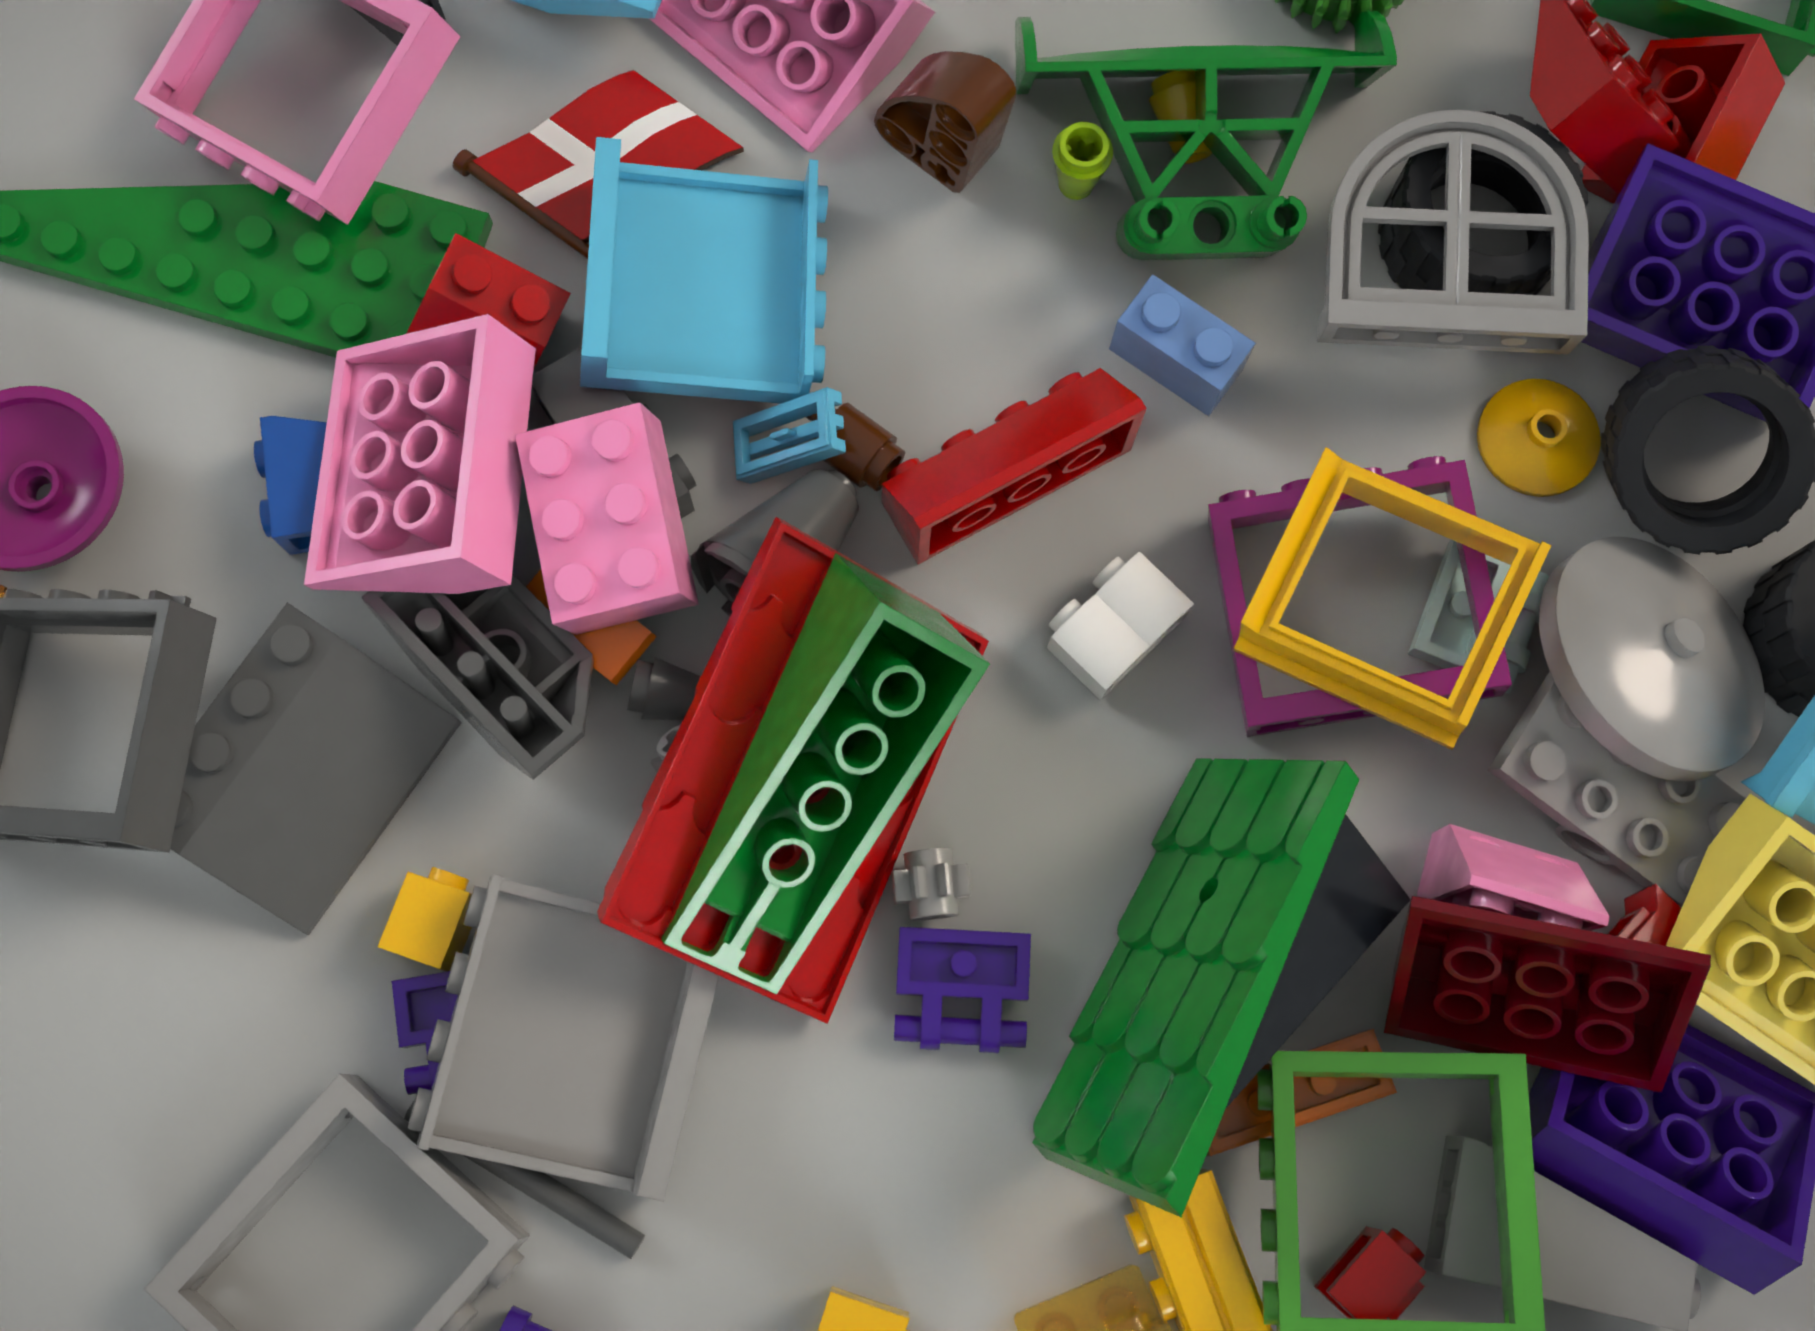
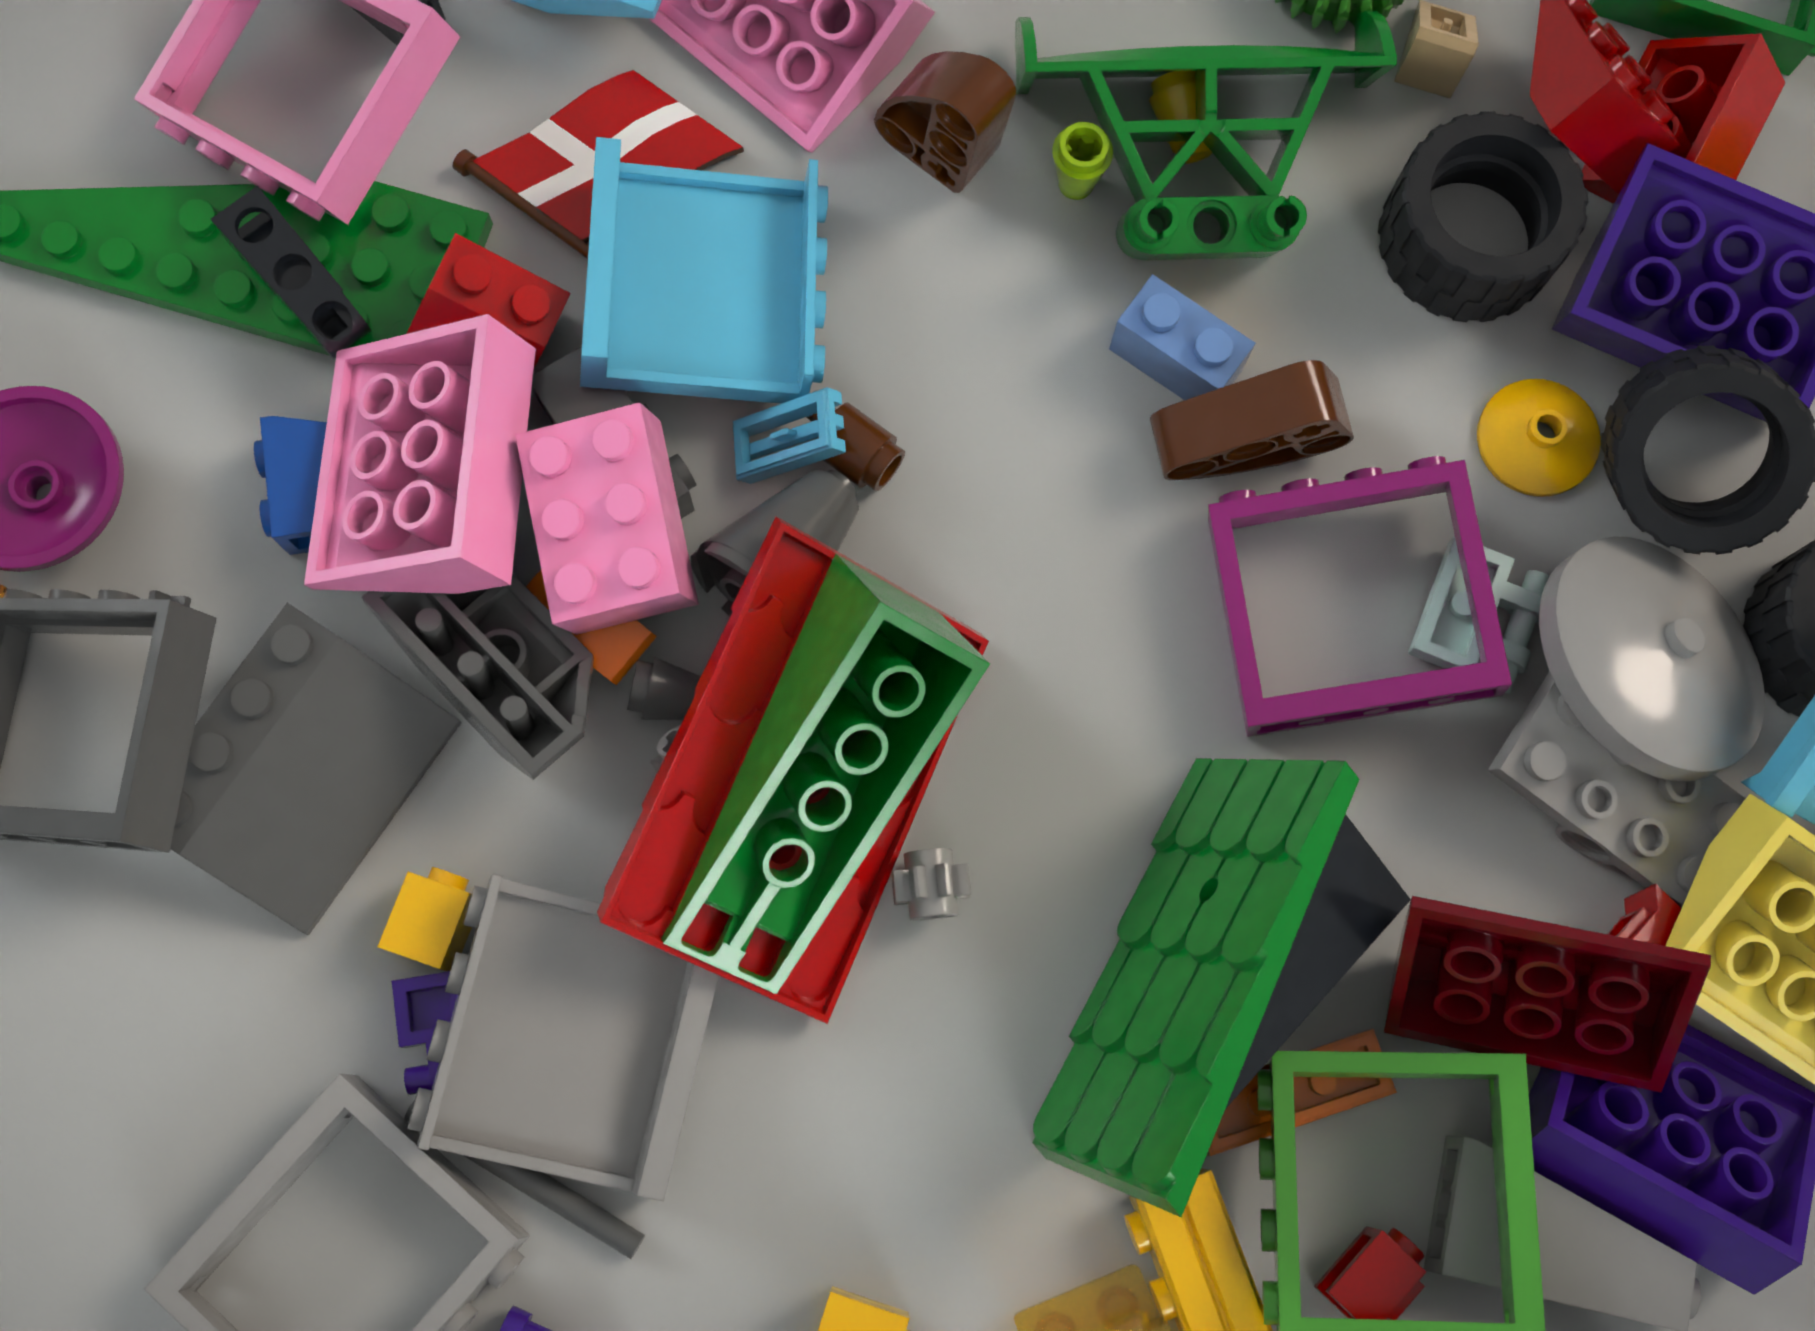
red slope [882,368,1147,565] -> none
dark purple plate [894,927,1031,1053] -> none
white brick [1046,551,1194,700] -> none
yellow piece [1233,447,1552,750] -> none
light grey window [1317,110,1589,354] -> none
bright pink slope [1416,824,1610,931] -> none
none -> black leg [211,185,371,359]
none -> reddish brown beam [1150,360,1354,480]
none -> tan slope [1394,0,1479,98]

